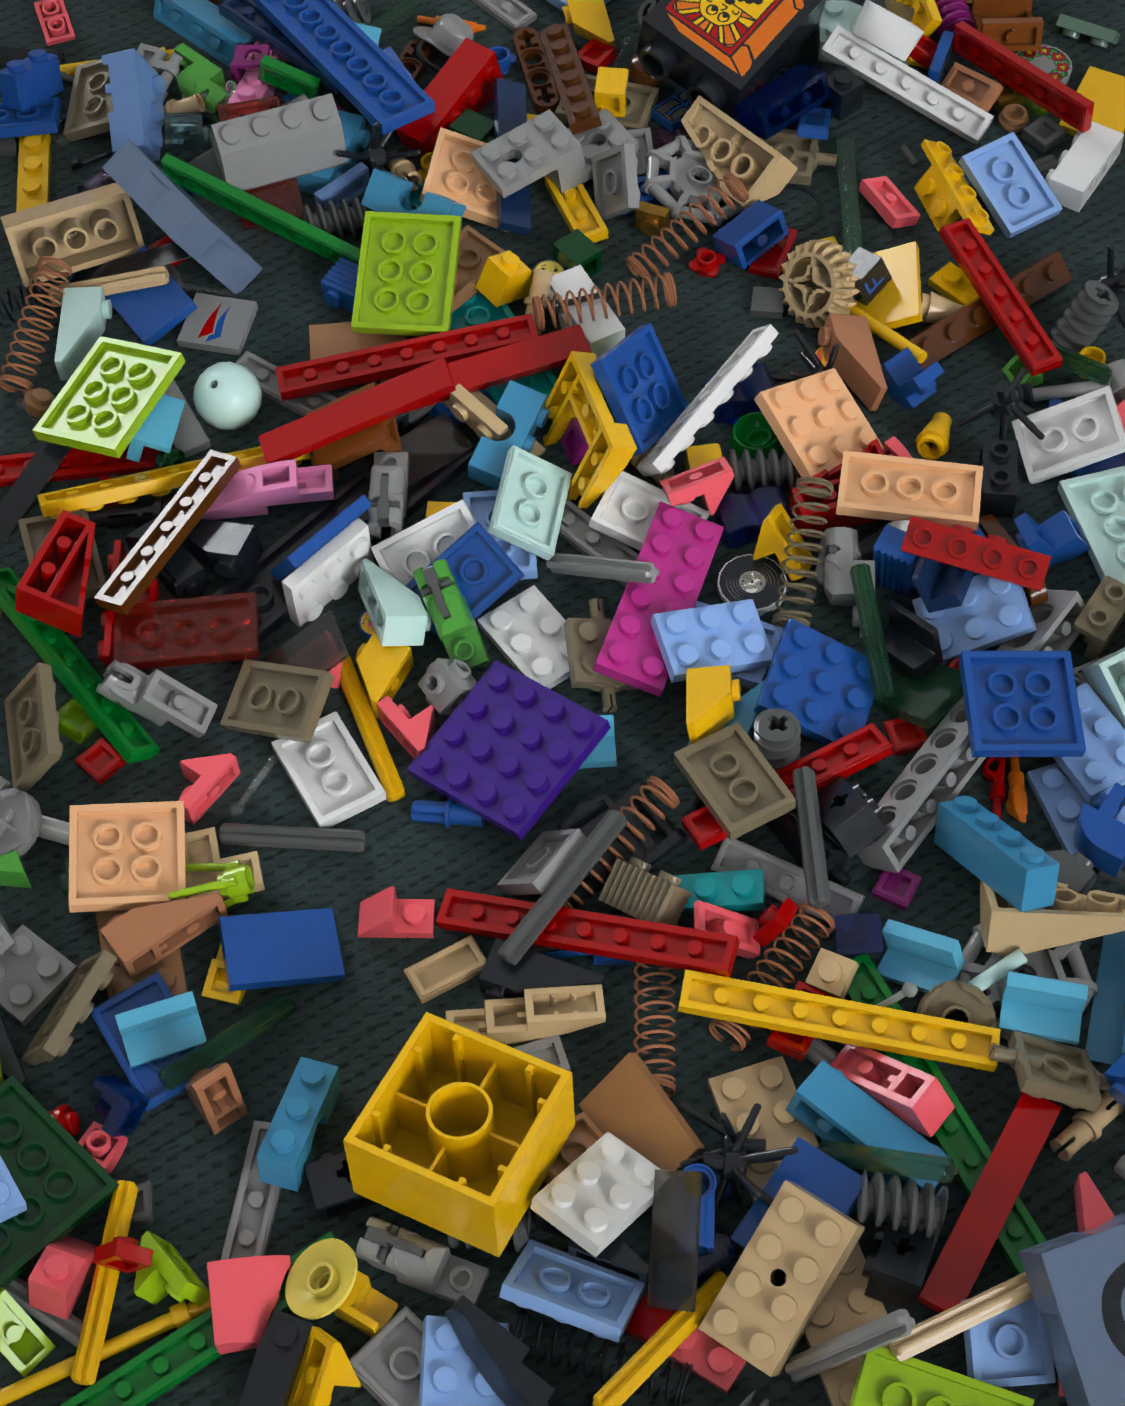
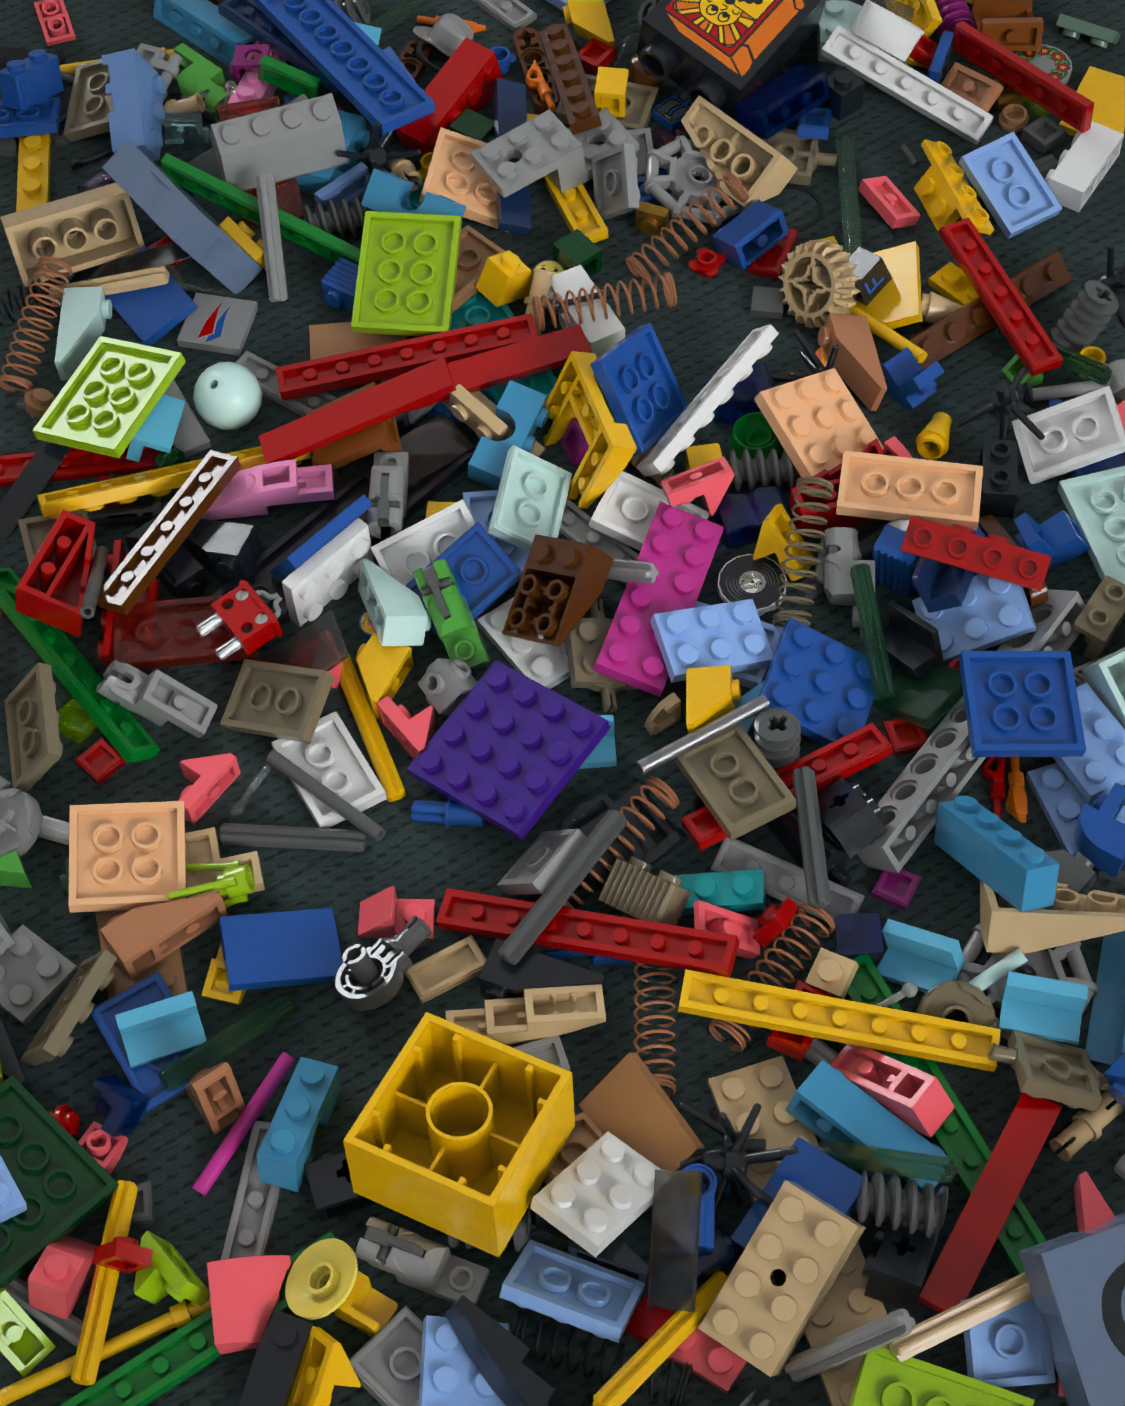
none -> dark grey piece [80,546,109,619]
none -> dark pink piece [192,1052,296,1196]
none -> red piece [196,580,283,660]
none -> yellow plate [220,216,266,270]
none -> light grey axle [255,174,288,302]
none -> dark grey piece [266,750,386,842]
none -> dark grey pin [335,916,432,1012]
none -> reddish brown slope [502,534,614,647]
none -> orange hand [525,60,557,112]
none -> flat silver bar [636,694,770,775]
none -> tan tile [644,692,681,735]

